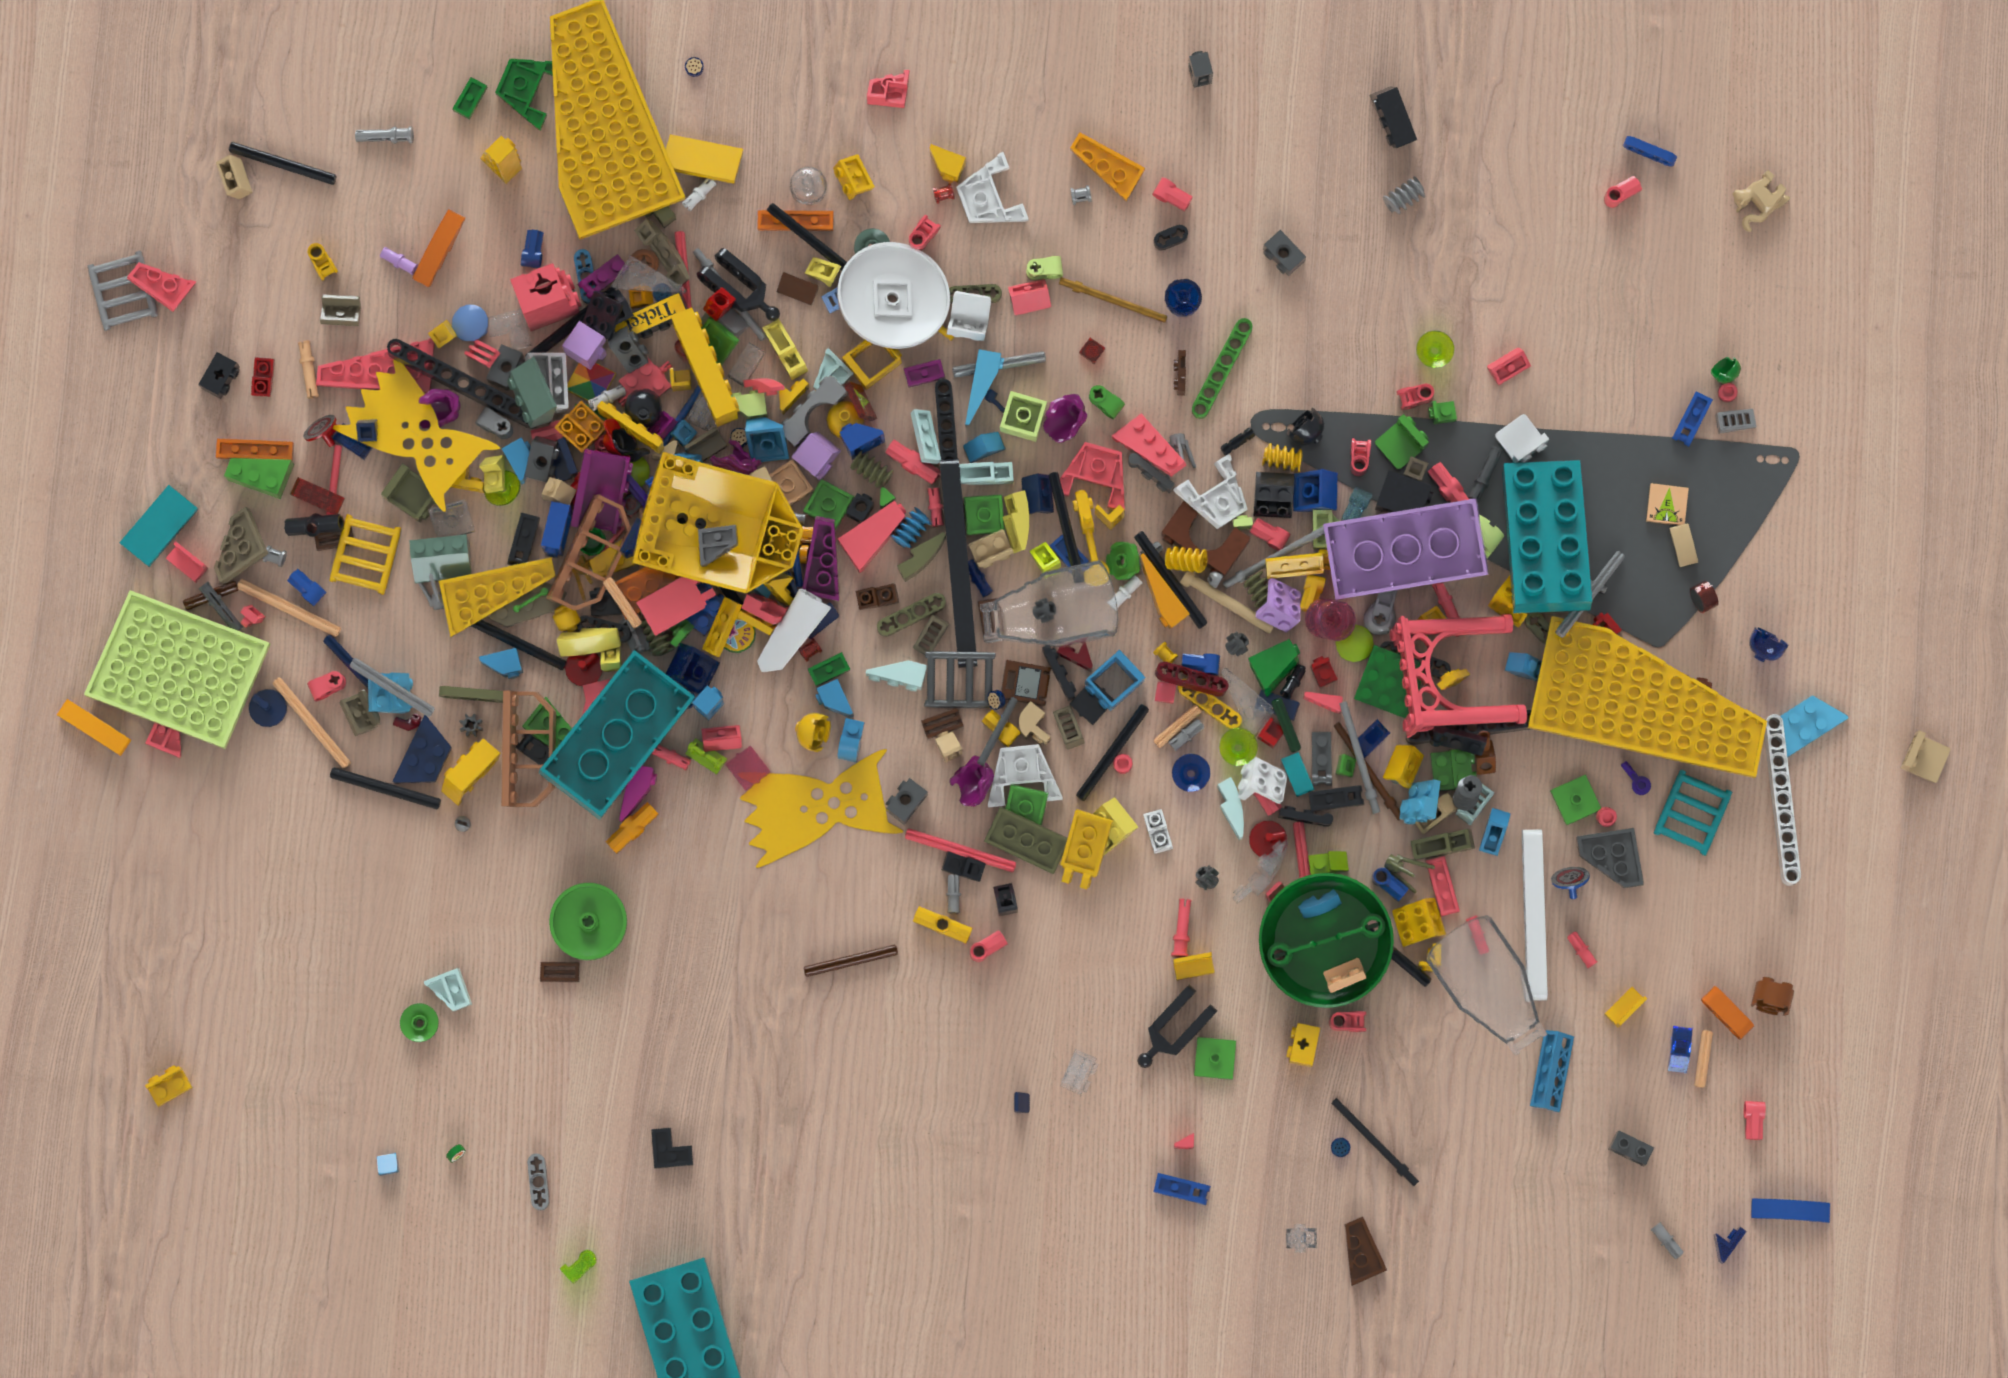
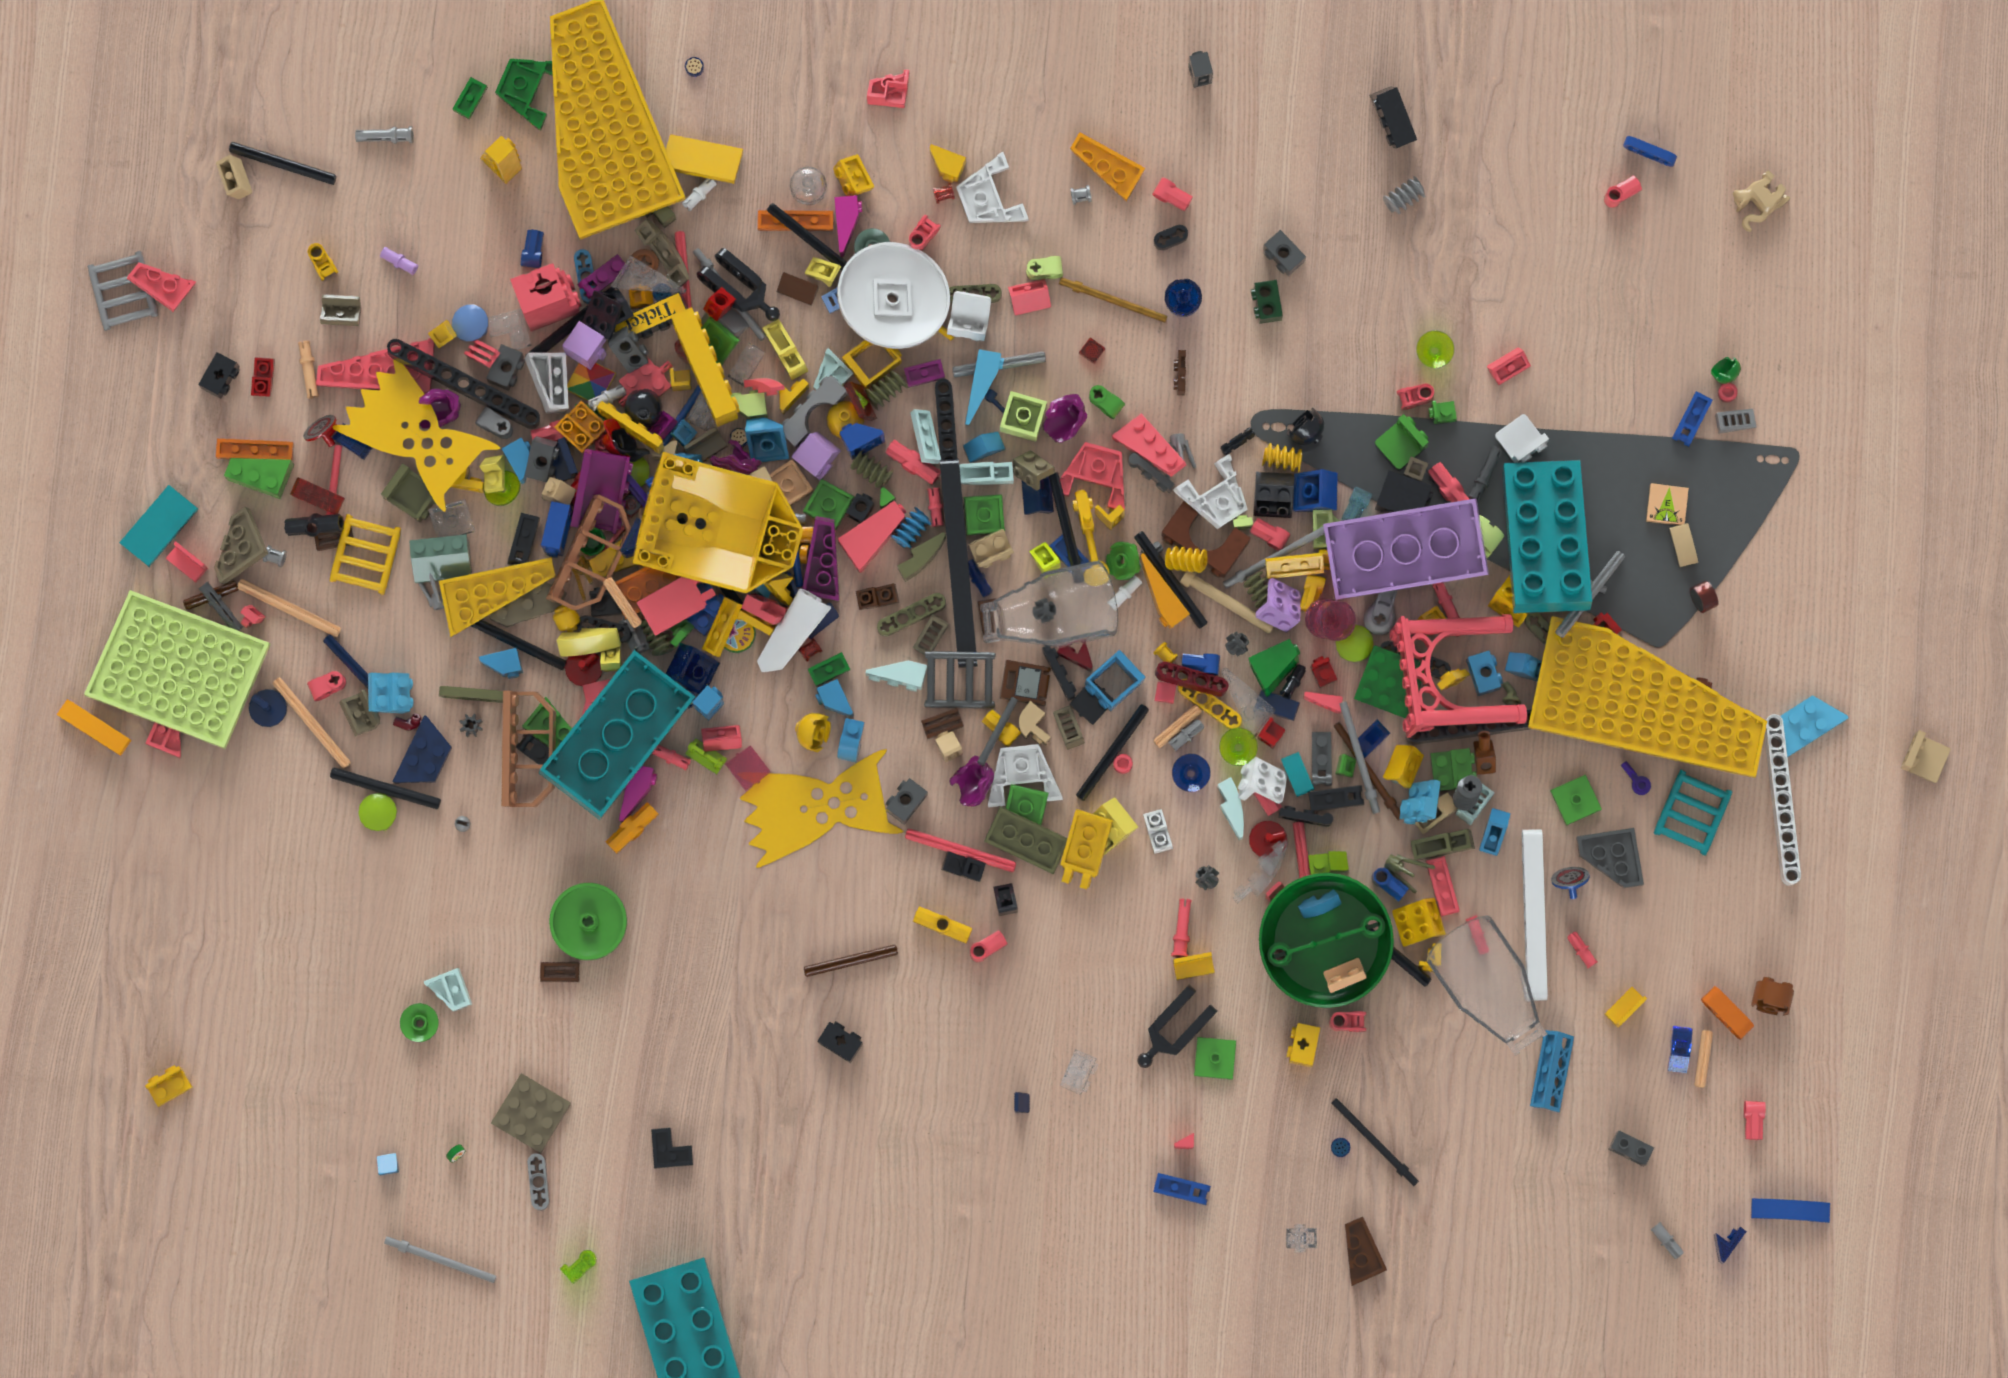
blue piece [287,569,327,606] -> none
light grey axle [350,658,435,717] -> none
dark blue slope [356,419,377,442] -> none
orange slope [412,209,465,287] -> none
yellow wedge [441,738,500,806] -> none
sand green slope [507,357,557,429] -> none
bright green hinge [513,588,549,612] -> none
flat silver wing [698,525,738,567] -> none
light grey axle [946,875,961,913] -> none
tile [987,690,1005,710] -> none
light yellow slope [1002,490,1029,553] -> none
bright green beam [1192,318,1253,419] -> none
light grey hinge [1207,571,1224,588] -> none
dark green axle [1271,698,1301,752] -> none
coral piece [1350,438,1371,477] -> none
black plate [1430,726,1487,756] -> none
coral tile [1596,807,1617,827] -> none
clear blue cylinder [1749,627,1789,662] -> none
none -> lime dish [358,793,397,831]
none -> light grey bar [384,1236,497,1283]
none -> dark tan plate [491,1073,571,1153]
none -> black brick [817,1021,863,1063]
none -> dark pink slope [834,195,862,257]
none -> olive piece [865,371,908,410]
none -> dark tan bracket [1013,450,1055,491]
none -> dark green brick [1251,280,1283,324]
none -> dark azure brick [1466,650,1503,696]
none -> olive plate [1502,681,1521,705]

